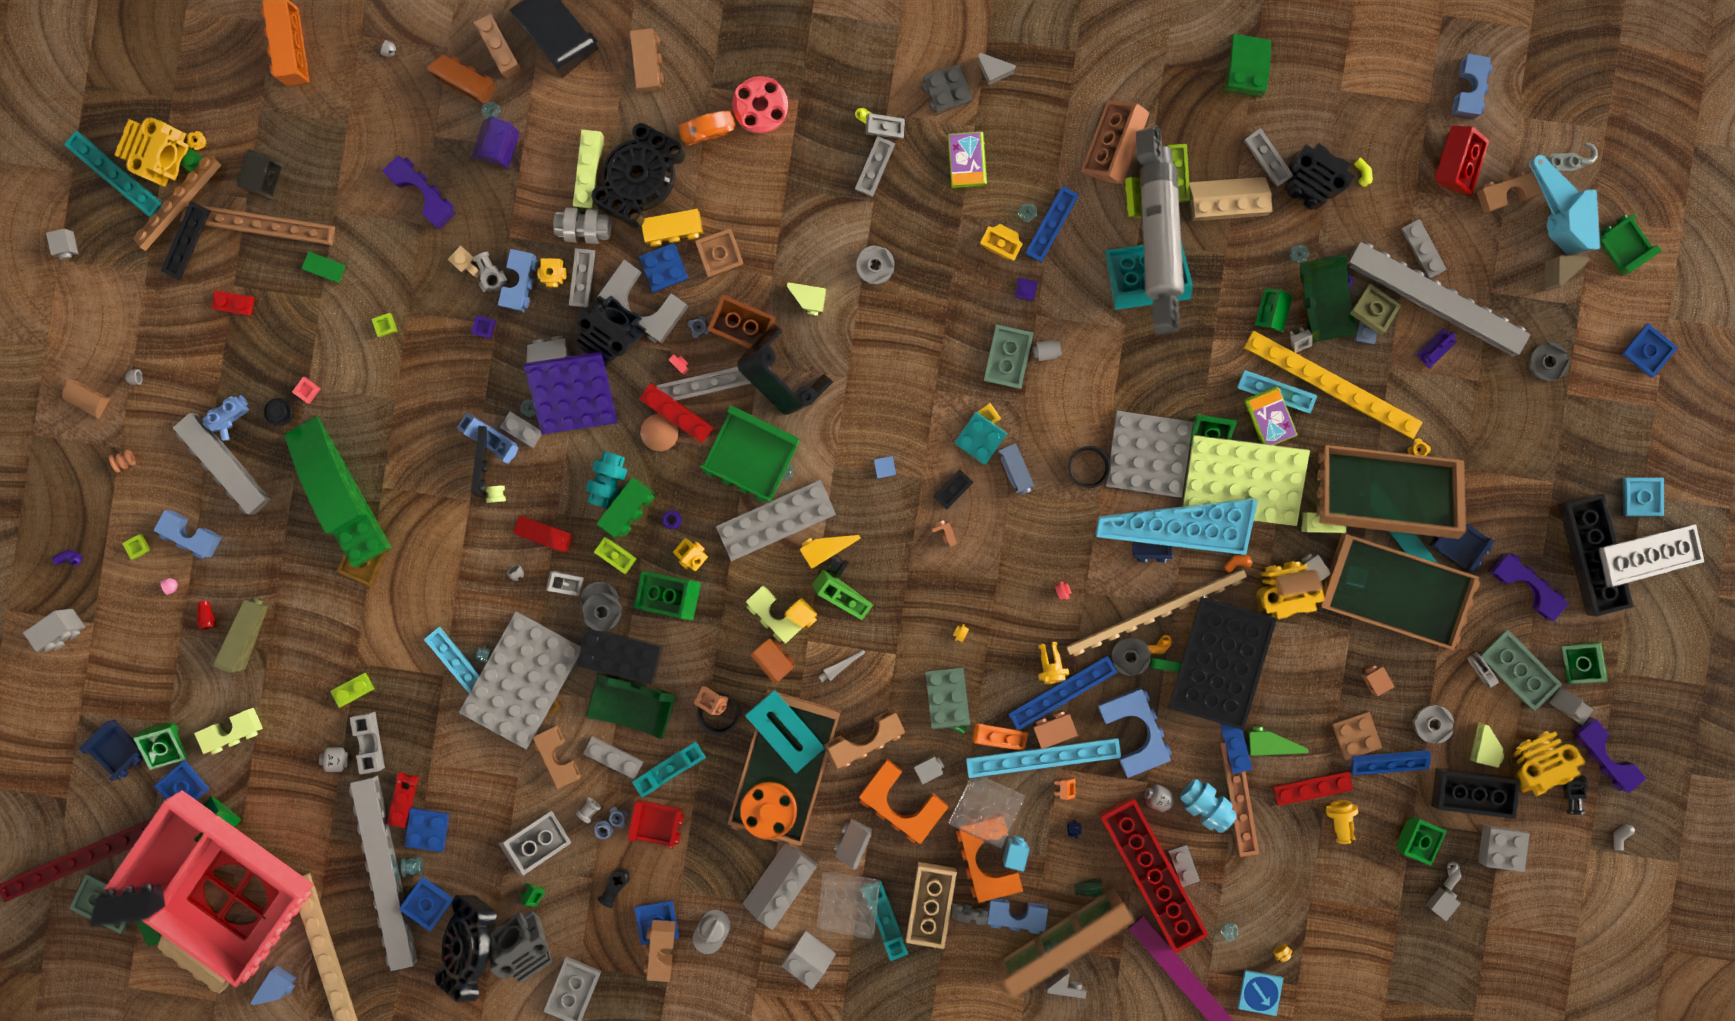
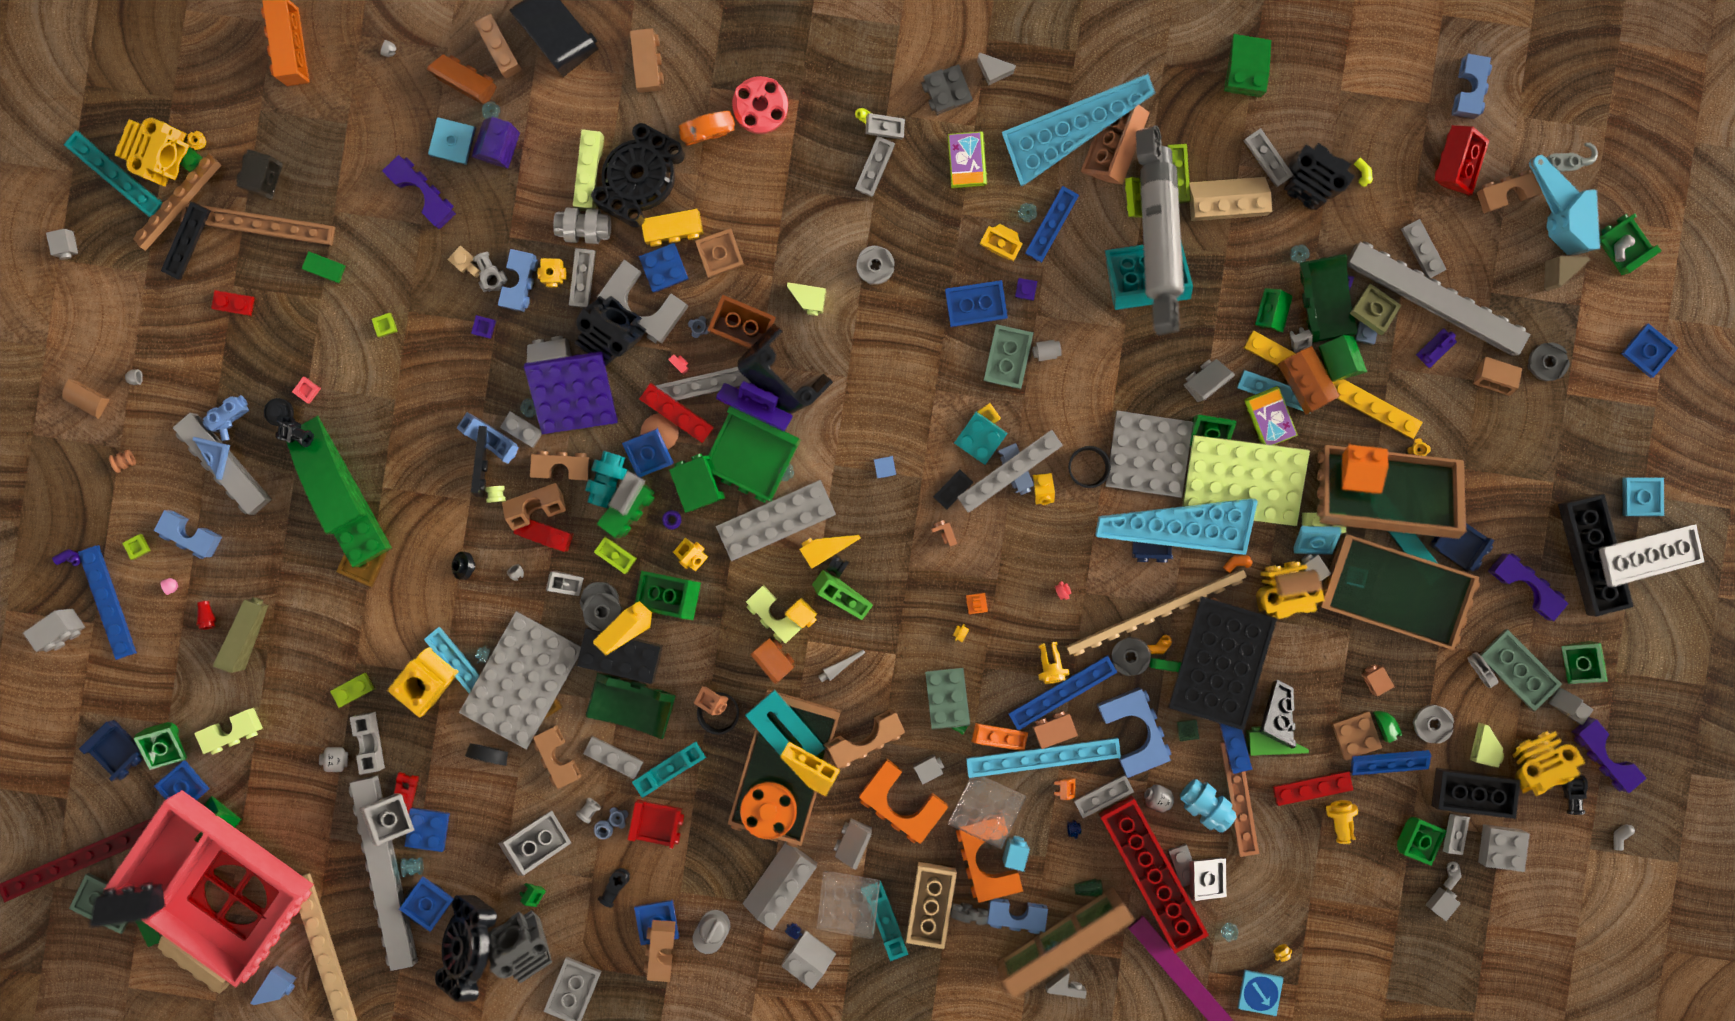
none -> blue plate [78,546,137,660]
none -> medium blue tile [193,437,230,480]
none -> black connector [275,416,314,447]
none -> light grey brick [360,793,414,846]
none -> yellow piece [388,647,459,718]
none -> medium azure plate [428,117,476,165]
none -> black plate [452,552,475,580]
none -> black tyre [465,743,508,766]
none -> medium nougat arch [502,483,566,531]
none -> medium nougat arch [530,451,592,481]
none -> yellow slope [593,601,652,655]
none -> light grey panel [609,471,645,515]
none -> blue plate [622,428,674,478]
none -> green panel [669,453,725,513]
none -> dark purple bracket [716,381,793,431]
none -> yellow slope [780,742,840,797]
none -> clear blue plate [784,923,803,940]
none -> blue plate [945,280,1008,328]
none -> light grey plate [957,430,1063,513]
none -> orange tile [966,593,988,614]
none -> medium azure wing [1002,74,1155,186]
none -> yellow bracket [1033,473,1055,505]
none -> light grey plate [1074,774,1134,818]
none -> clear green plate [1176,719,1199,742]
none -> light grey slope [1183,359,1235,402]
none -> plate [1190,857,1226,901]
none -> wing [1260,680,1296,749]
none -> dark orange slope [1278,346,1340,415]
none -> medium azure tile [1293,526,1341,554]
none -> green slope [1318,335,1367,382]
none -> orange slope [1342,445,1388,494]
none -> green brick [1373,711,1402,743]
none -> light grey plate [1443,814,1470,855]
none -> medium nougat brick [1473,357,1522,396]
none -> light grey arm [1614,235,1635,262]

